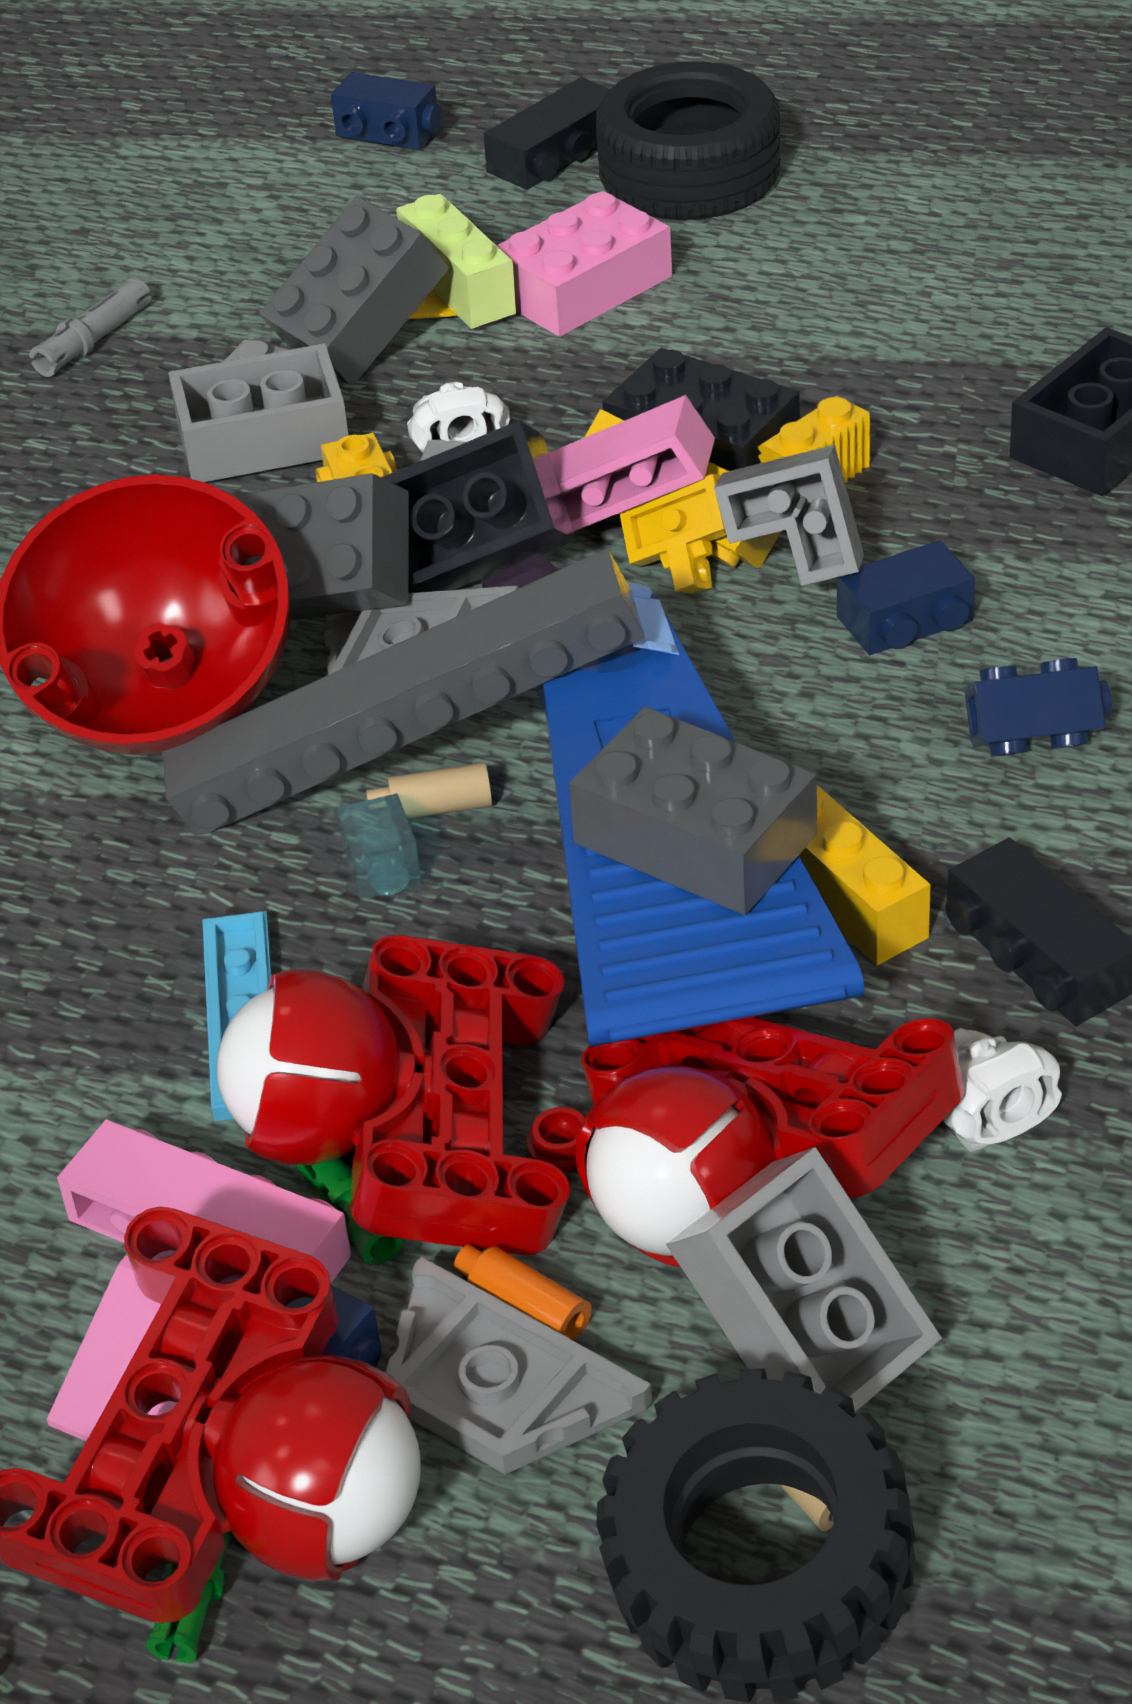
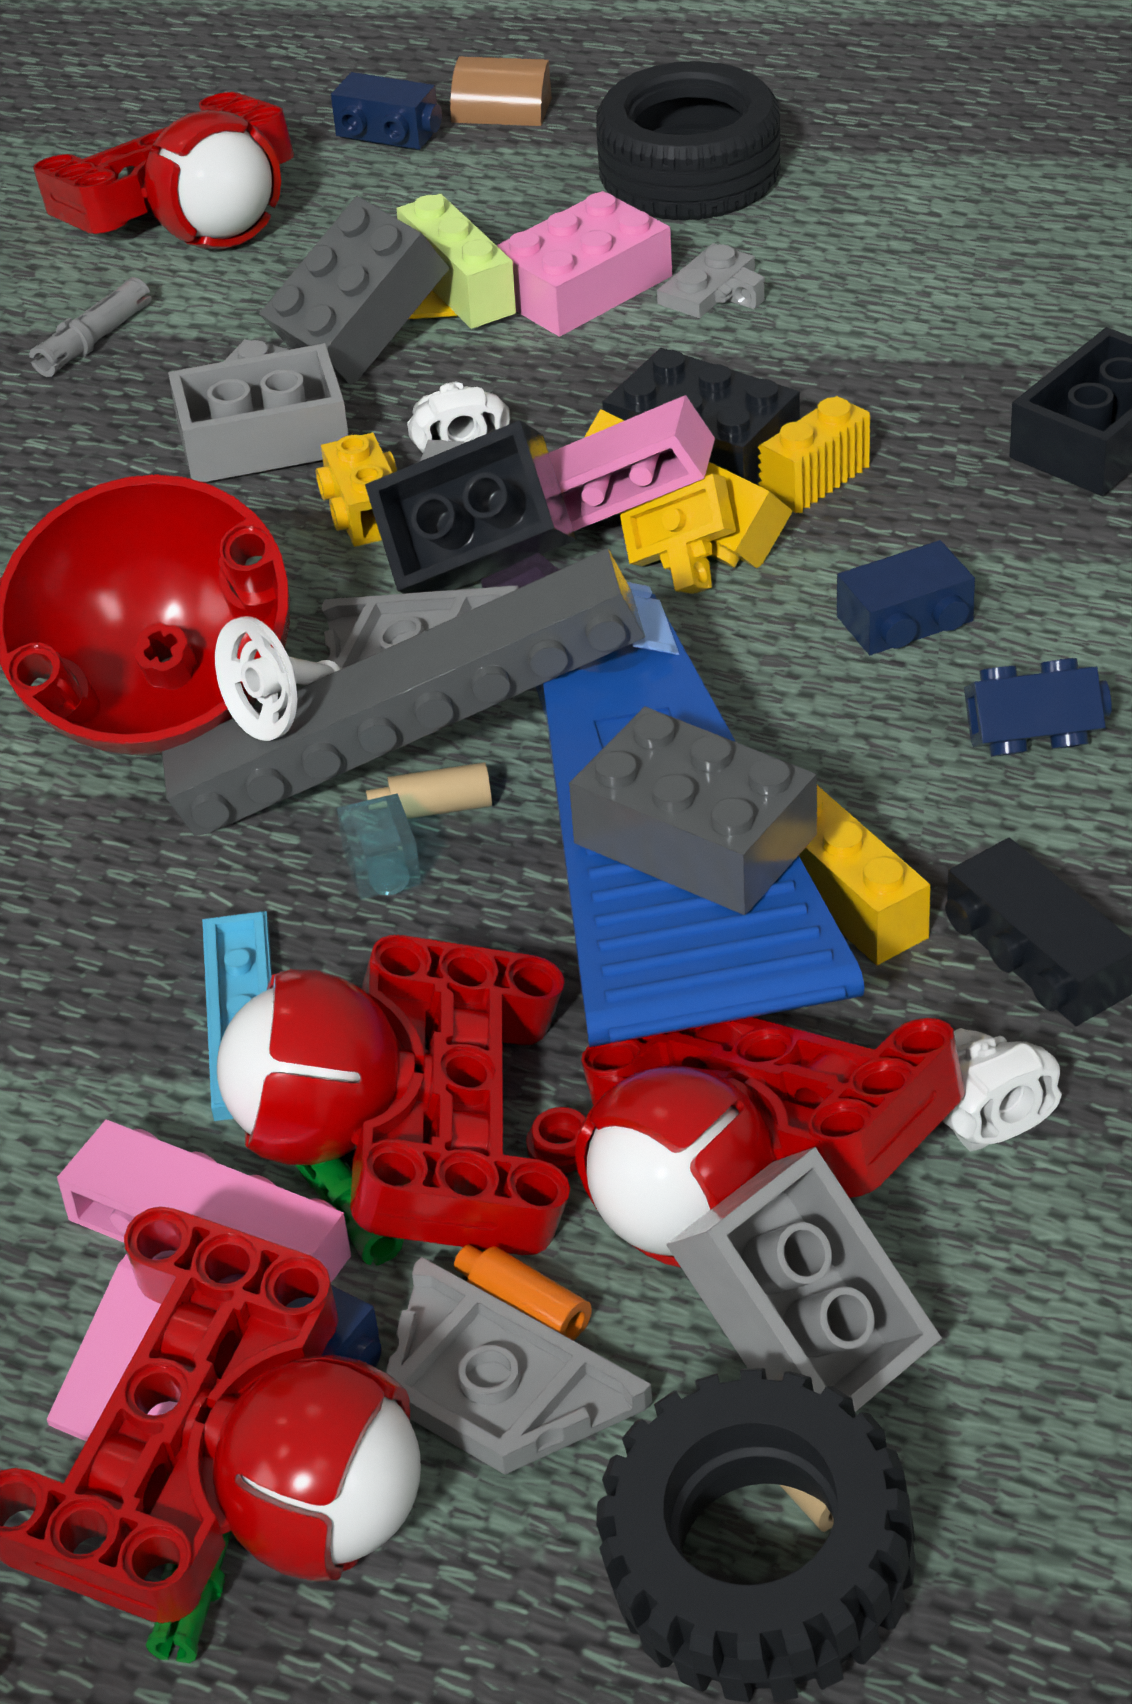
dark grey brick [234,473,409,620] -> none
black brick [483,77,610,190] -> none
light grey brick [714,444,864,586] -> none
none -> red beam [33,92,294,250]
none -> white dish [215,616,342,741]
none -> medium nougat brick [450,56,552,126]
none -> light grey hinge [657,243,765,318]

